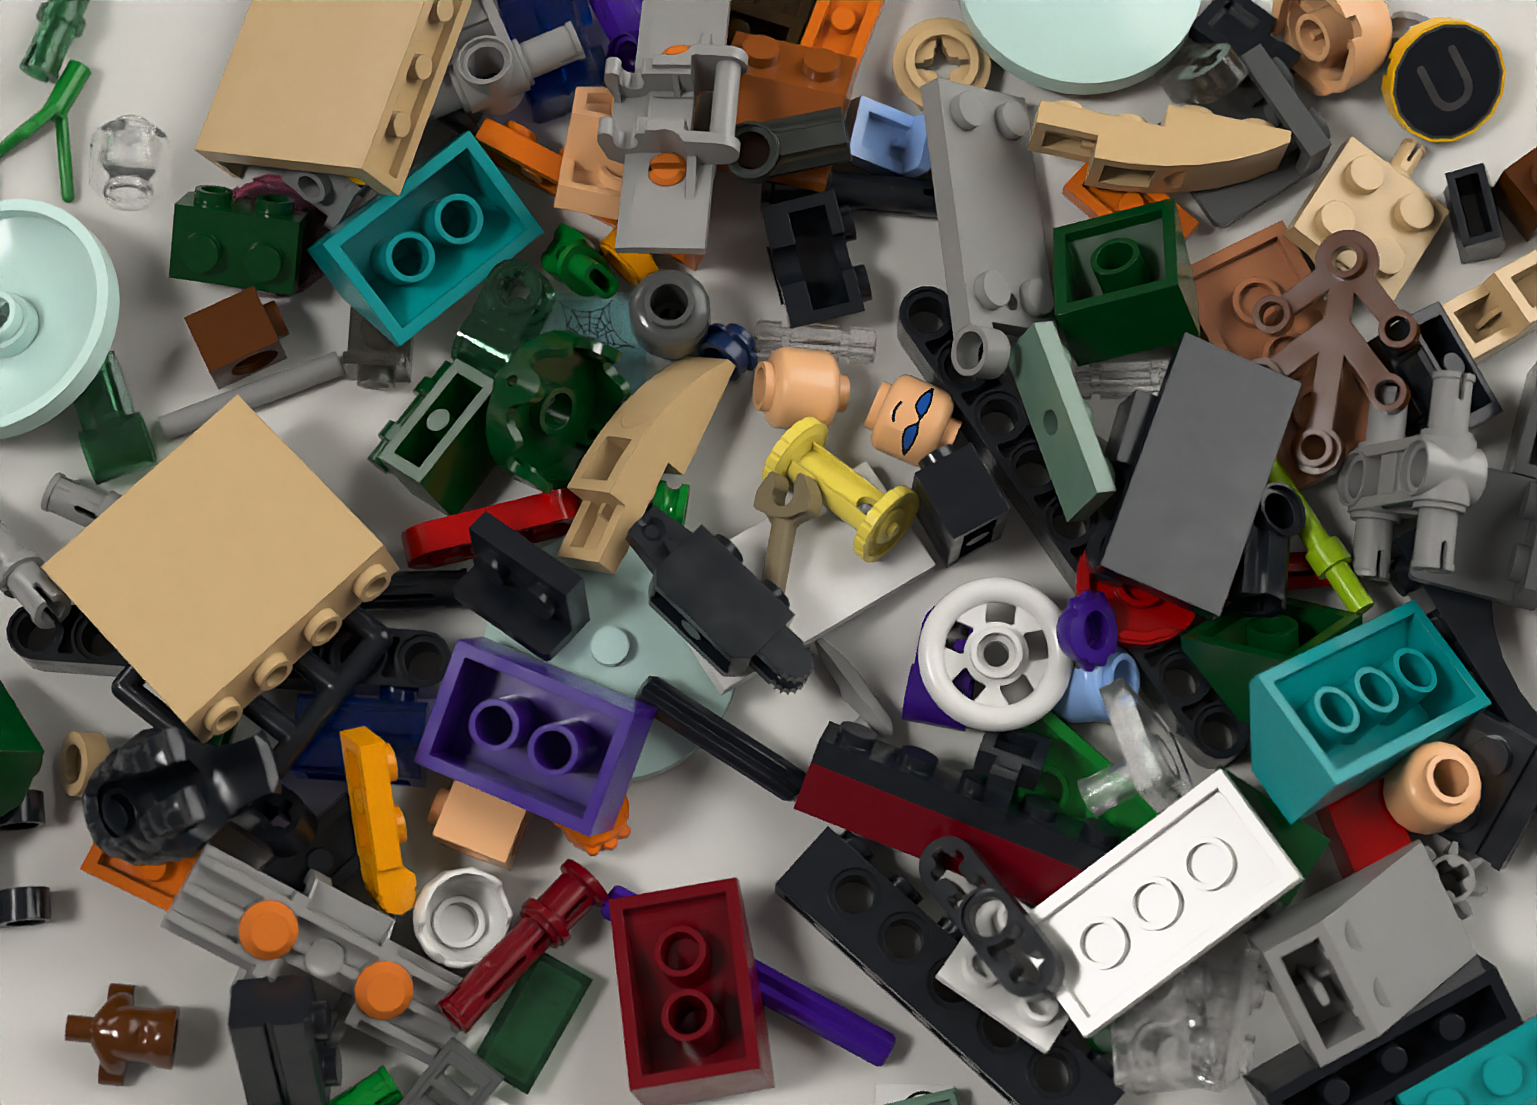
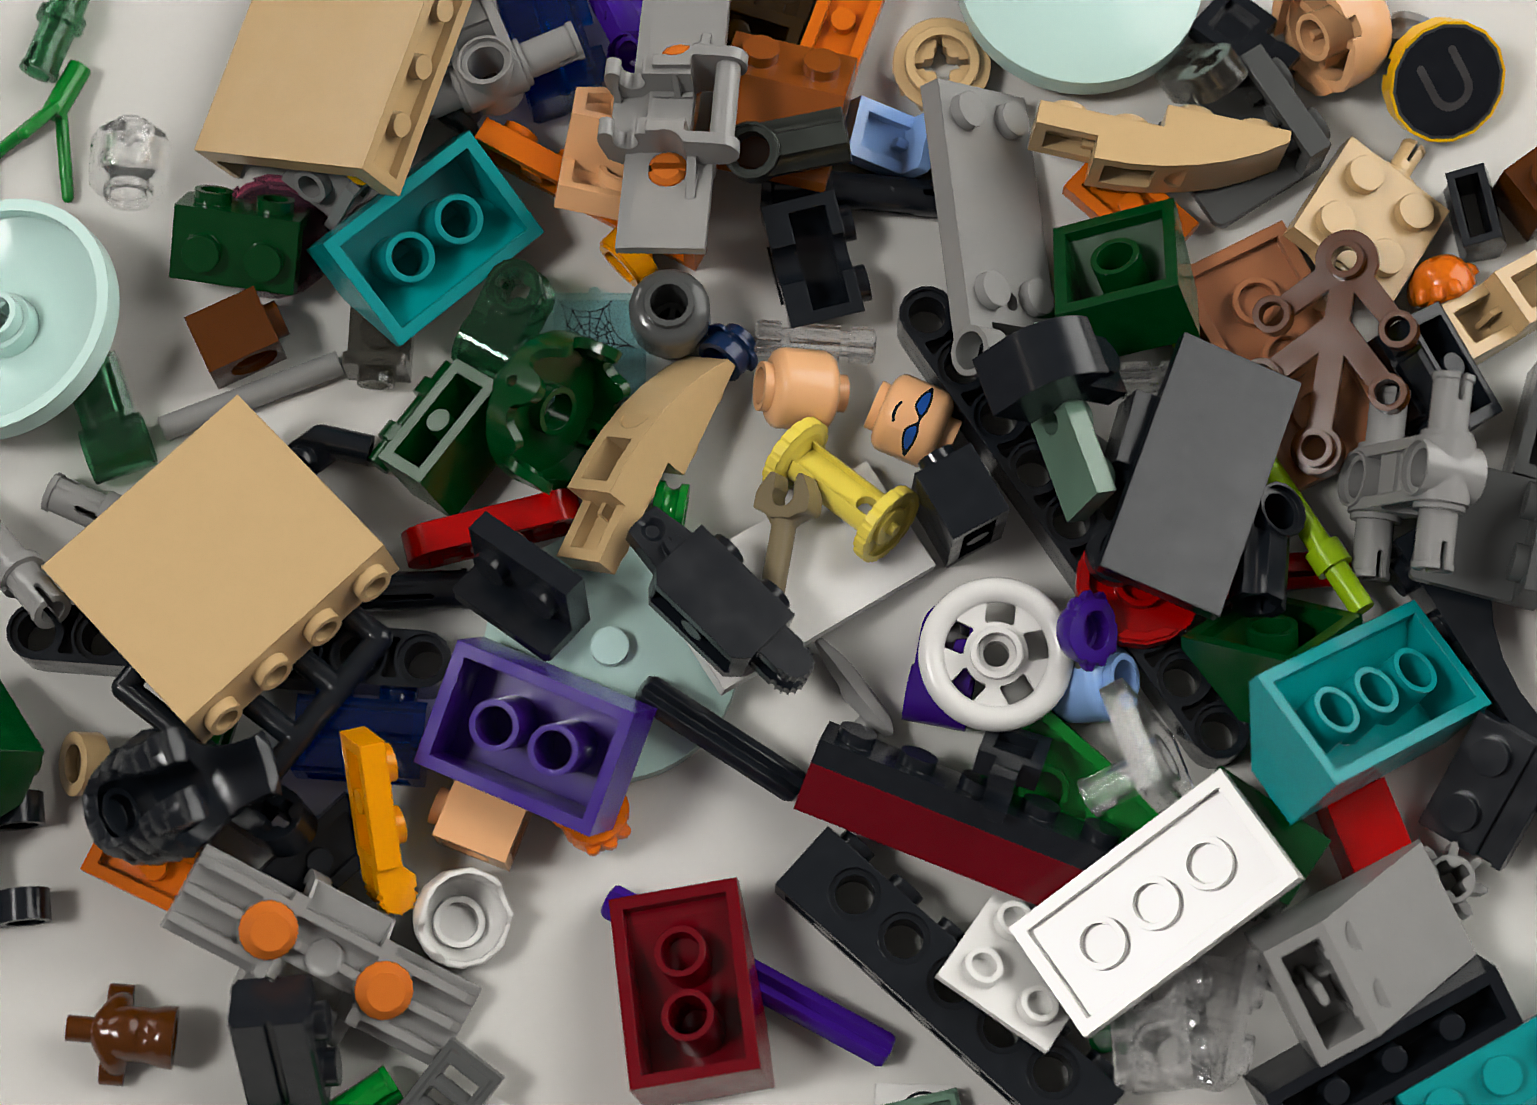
dark red pin [436,859,609,1034] -> none
clear green tile [476,952,593,1095] -> none
green piece [541,223,619,299] -> none
black beam [919,836,1065,1002] -> none
light nougat head [1383,741,1482,835] -> none
none -> black arm [288,424,375,475]
none -> black brick [972,315,1127,423]
none -> orange animal [1406,254,1479,307]

